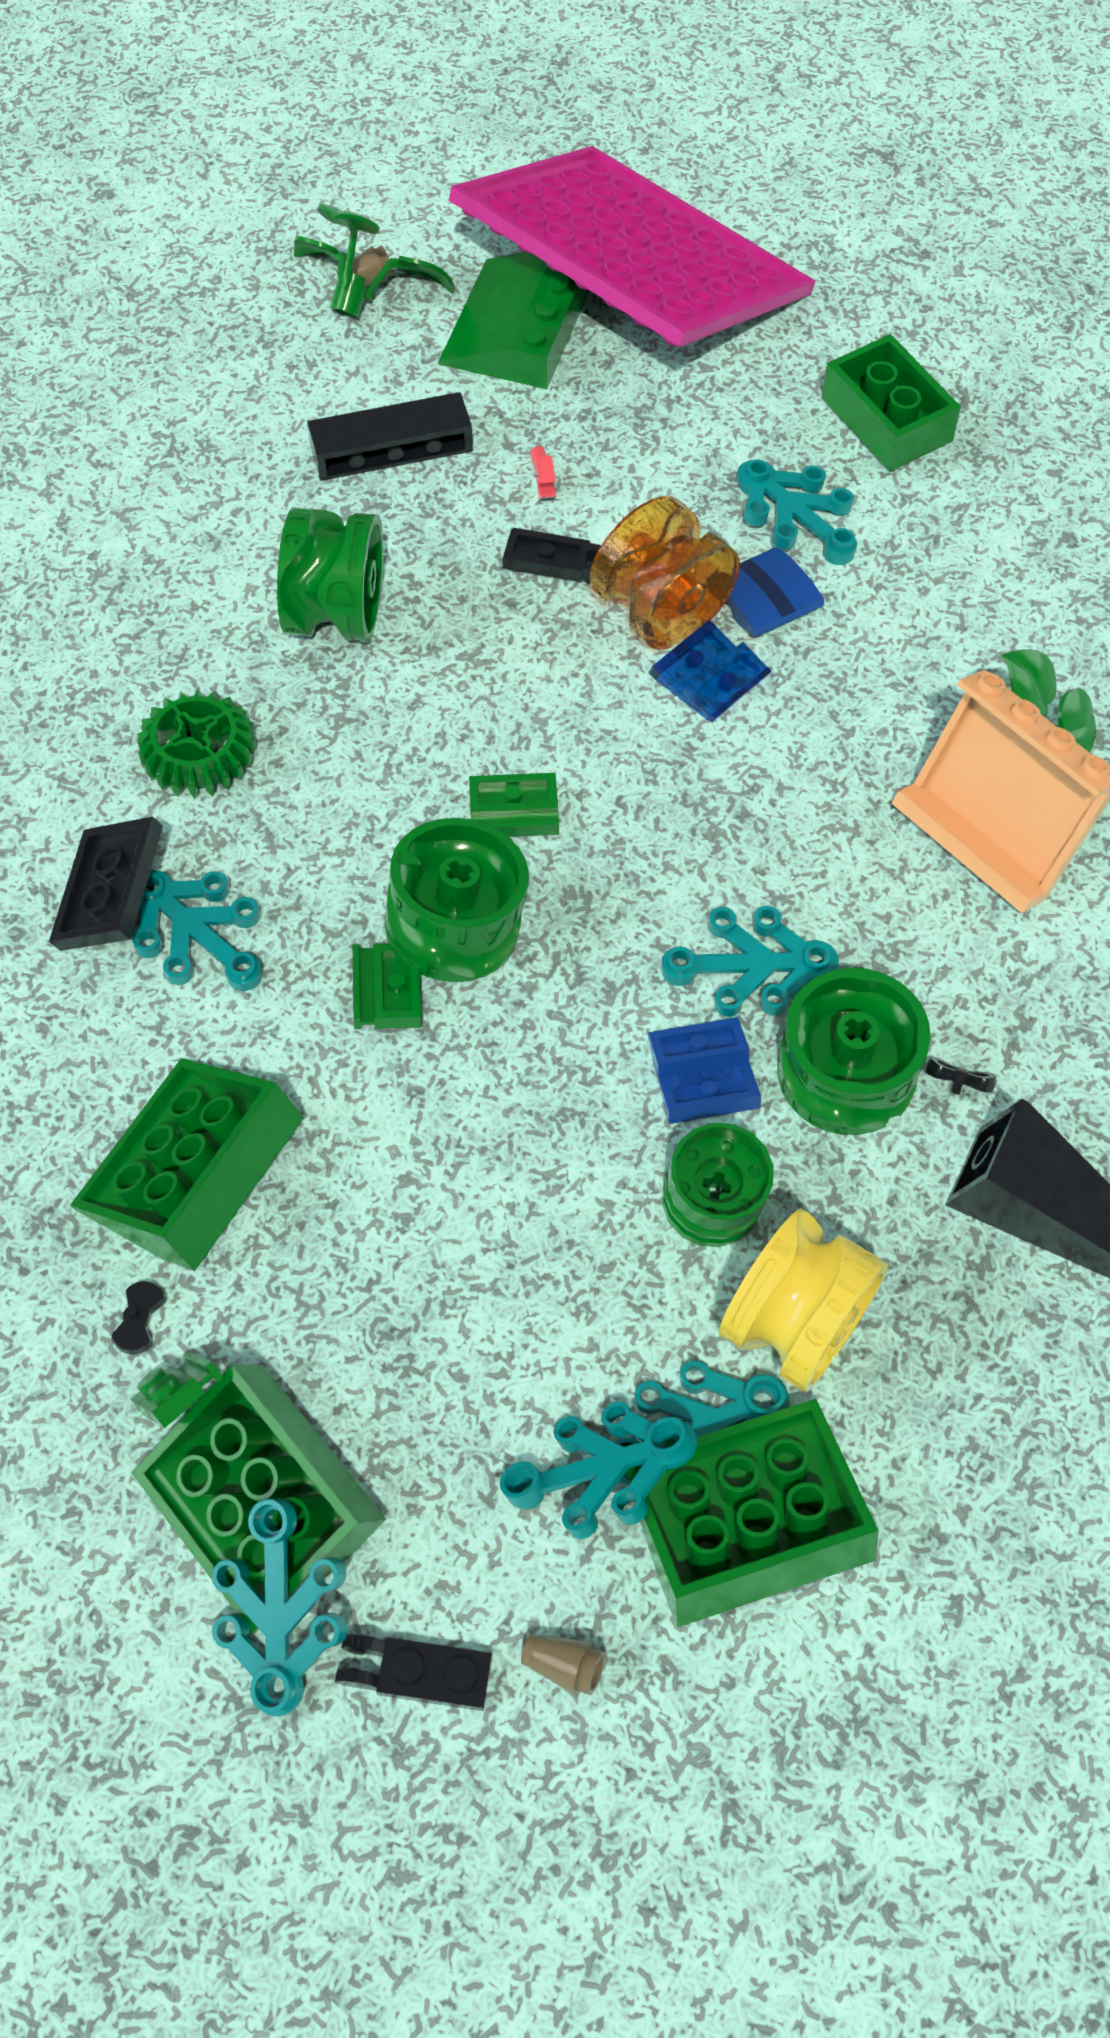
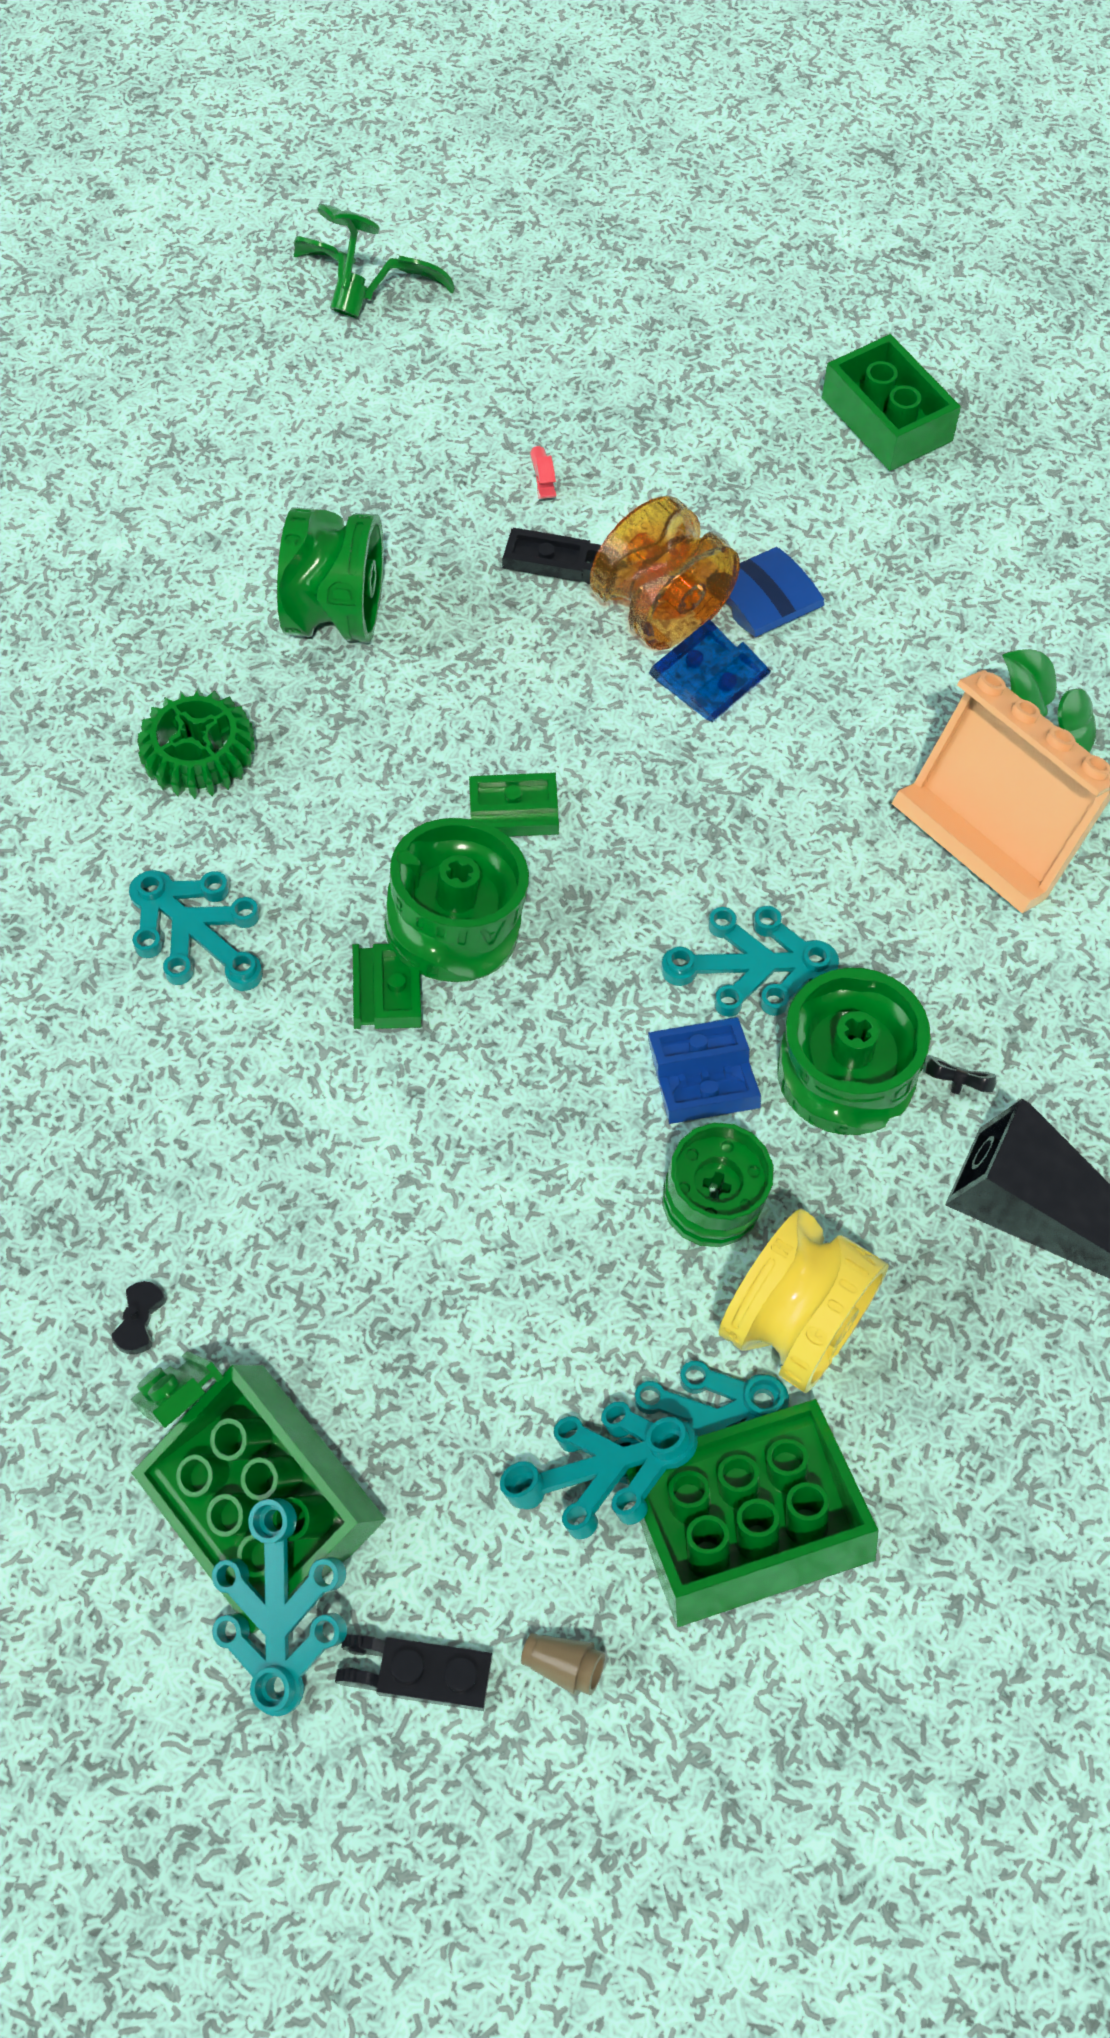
black plate [49,816,163,951] -> none
green slope [70,1058,304,1271] -> none
black brick [307,392,473,481] -> none
dark tan cone [336,246,394,287] -> none
green slope [438,252,590,390] -> none
dark pink plate [448,146,816,347] -> none
teal plant [737,459,857,565] -> none

